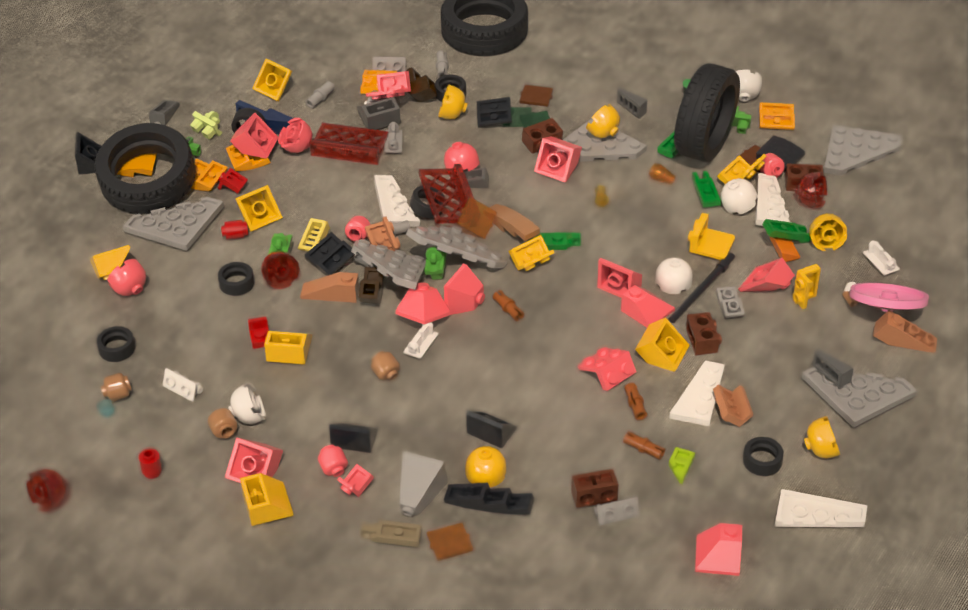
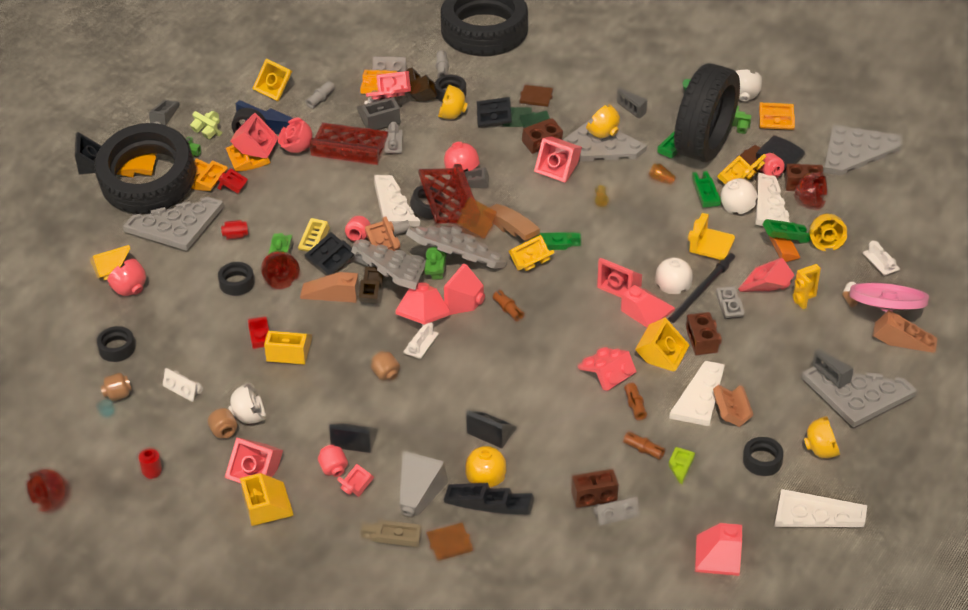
yellow slope [235,185,283,232] -> none

